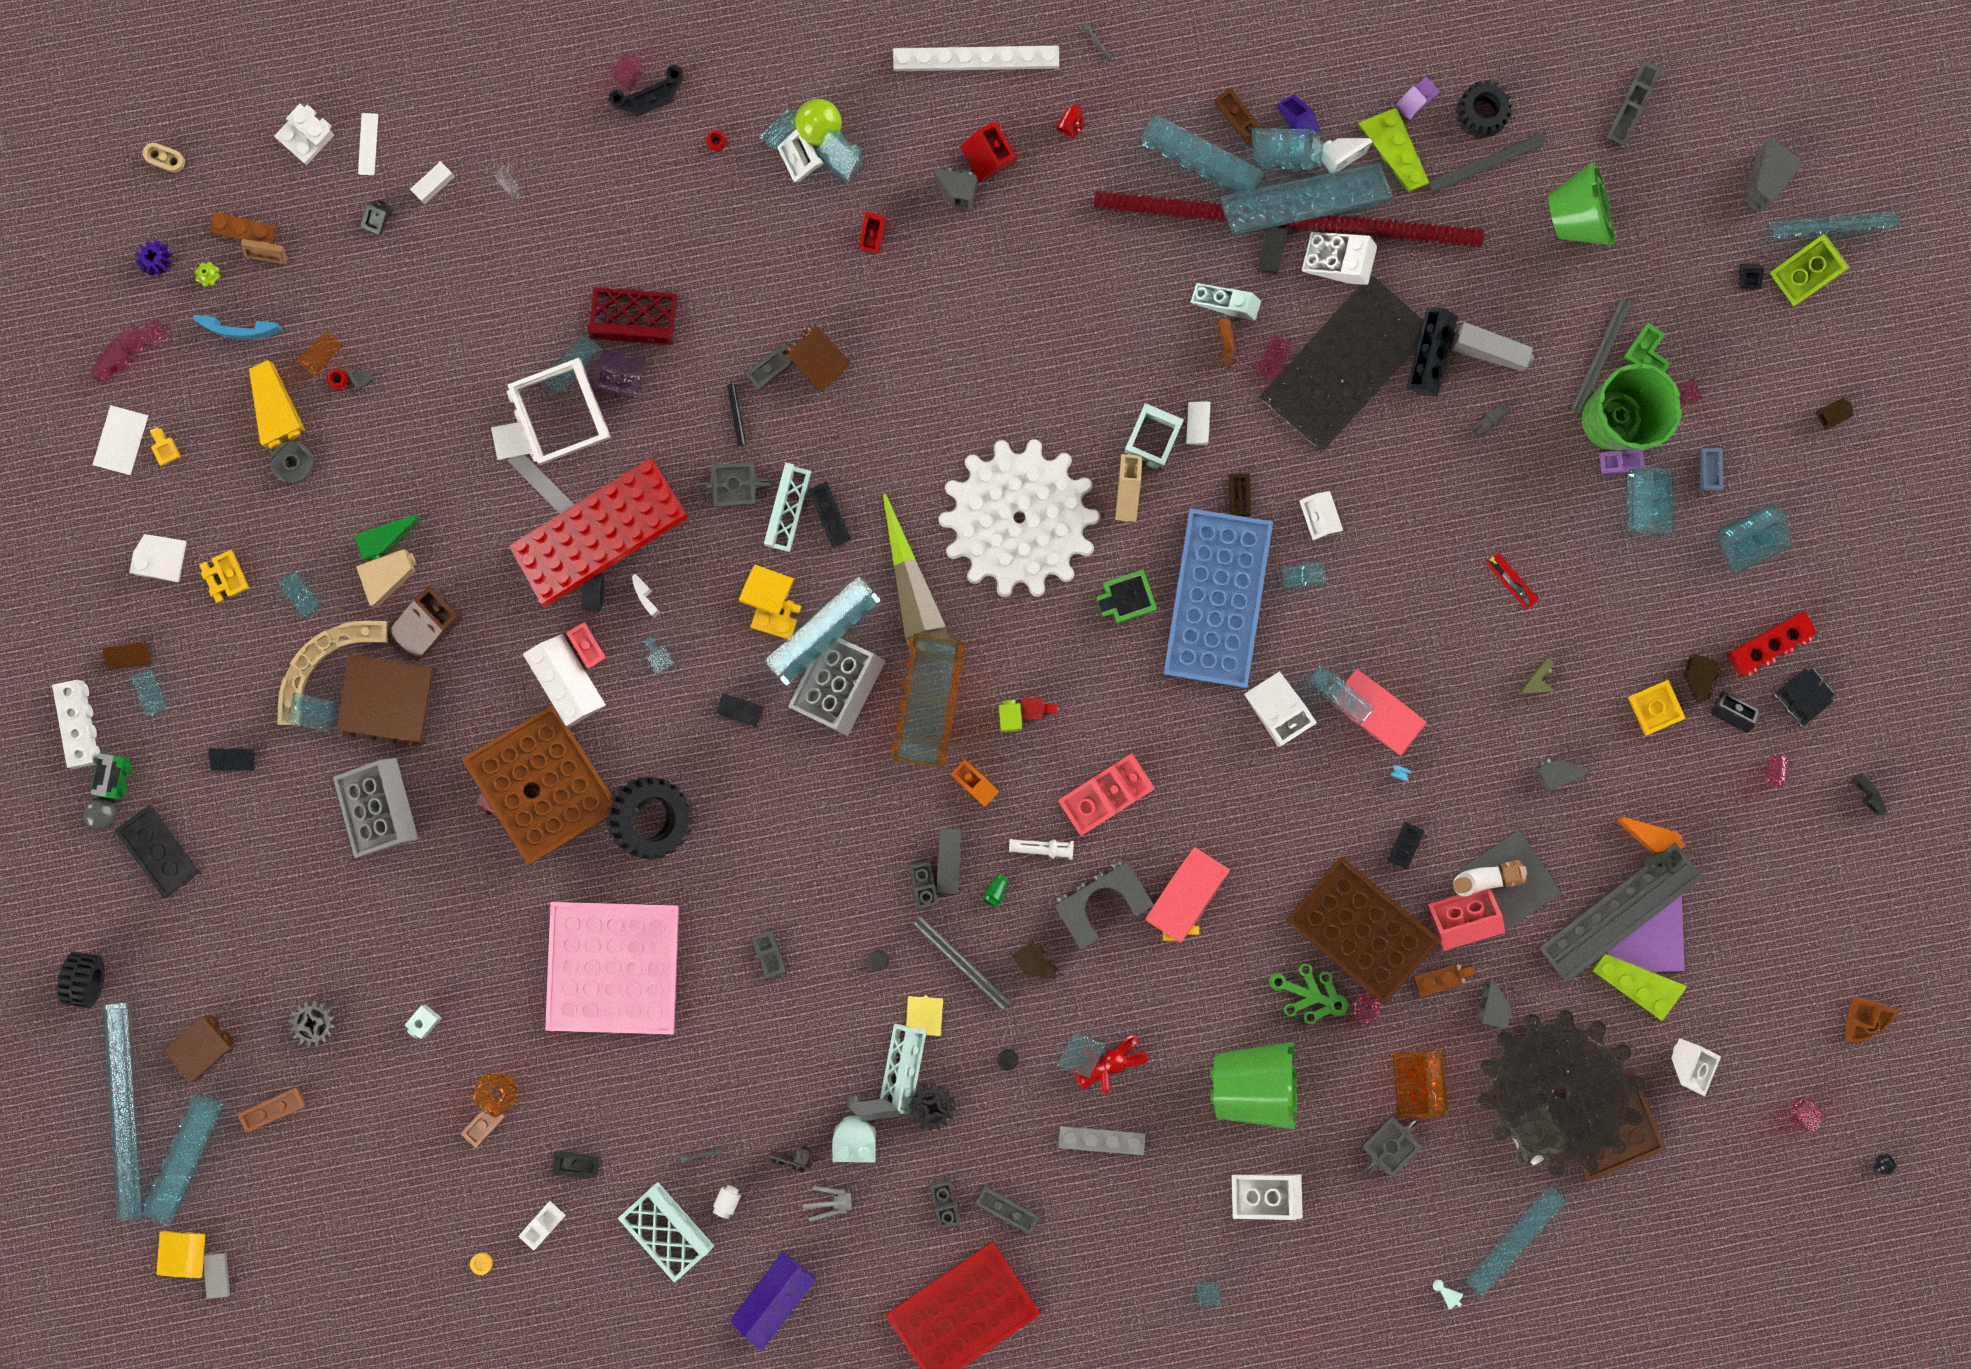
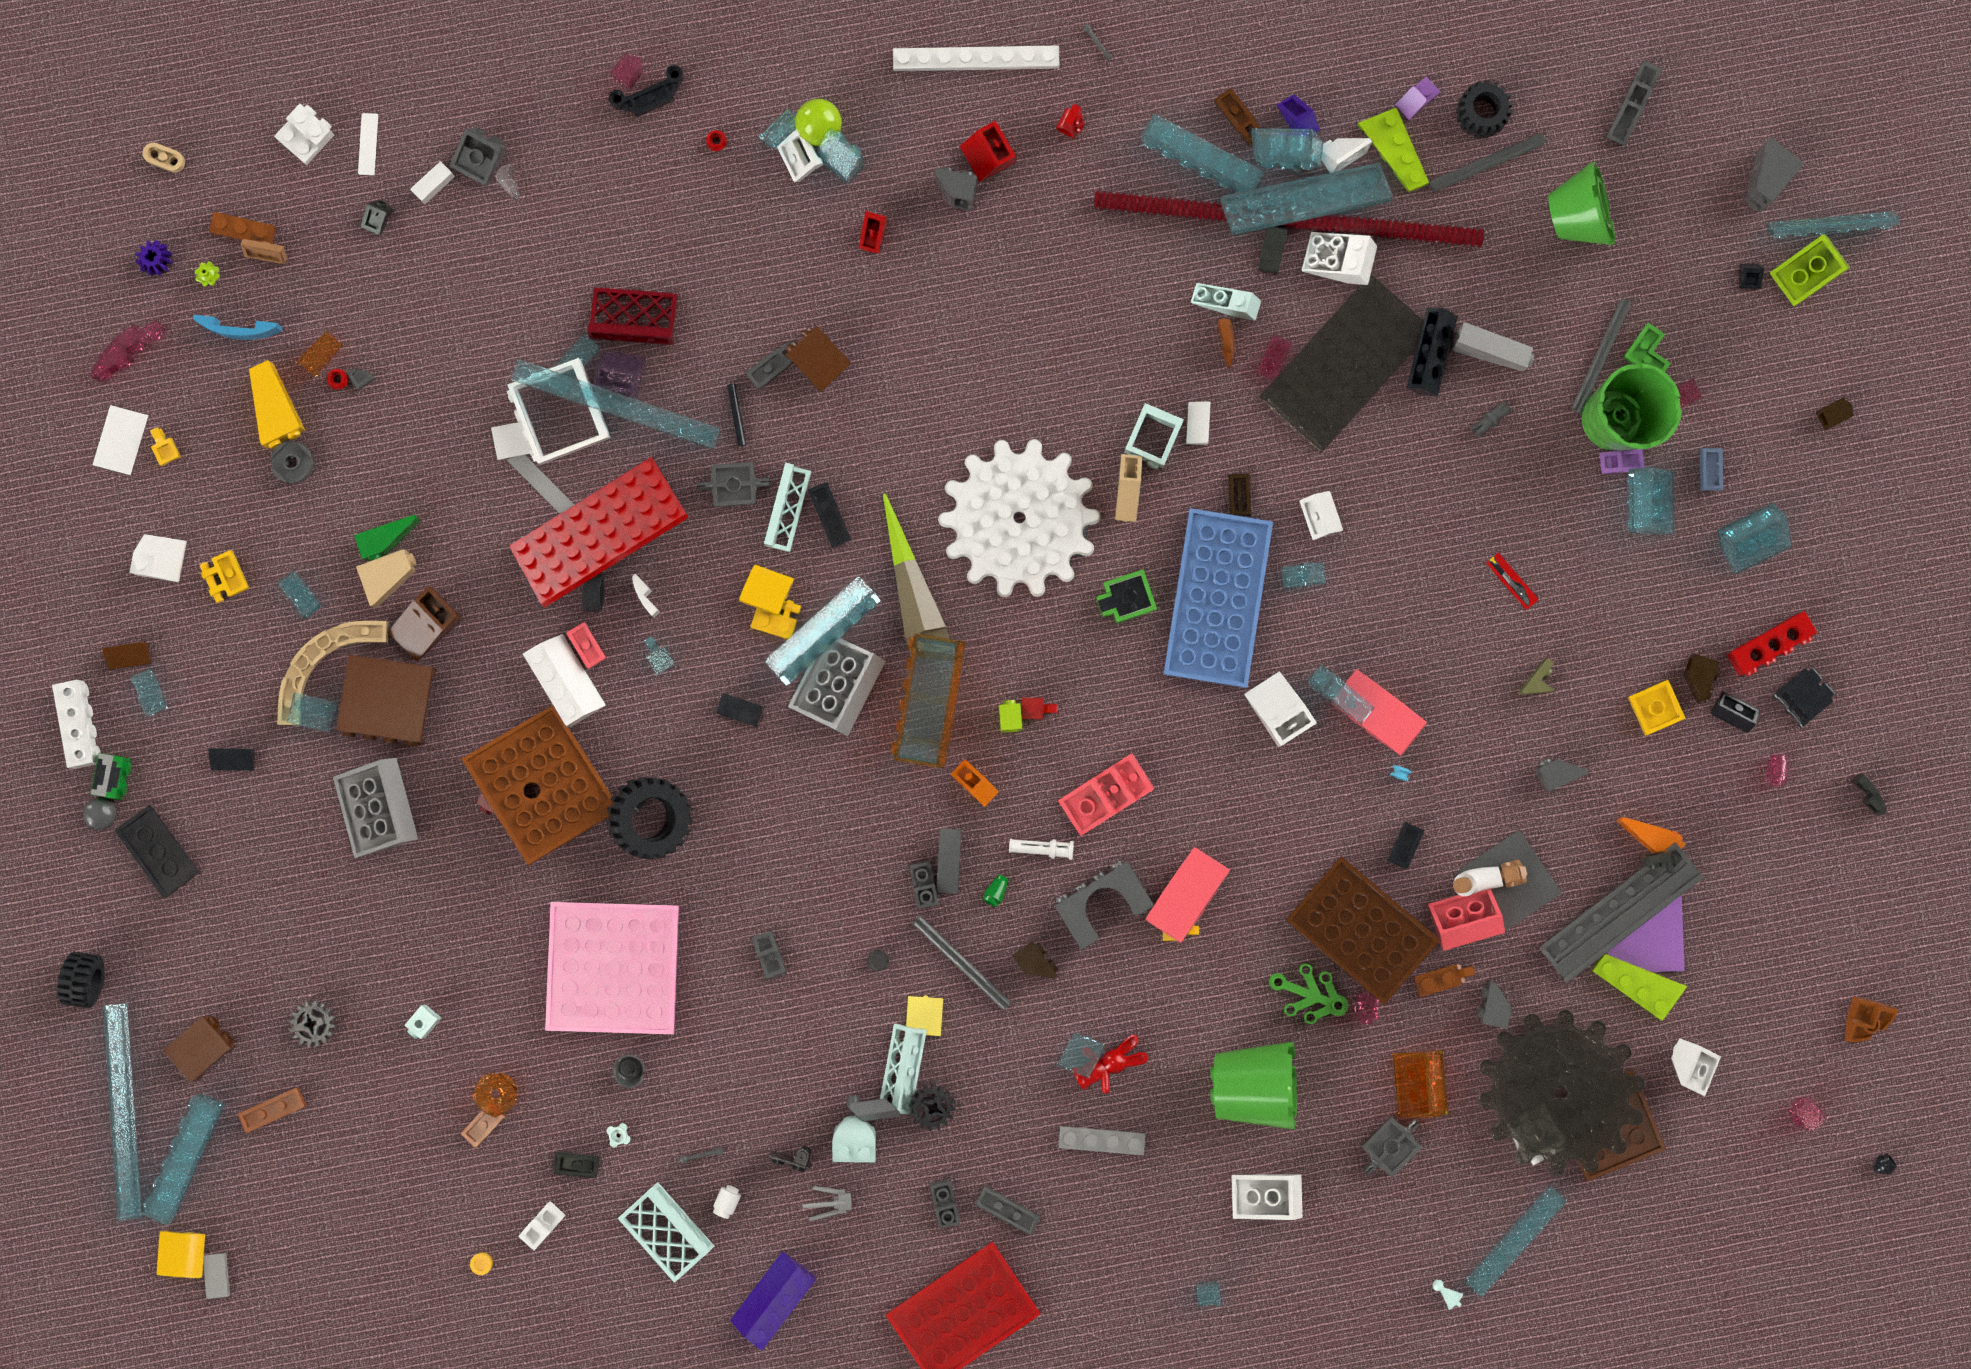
black plate [997,1049,1018,1071] -> none
none -> dark grey plate [449,126,507,186]
none -> clear light blue plate [511,359,720,449]
none -> light aqua plate [607,1123,630,1147]
none -> dark grey hair [612,1054,645,1088]

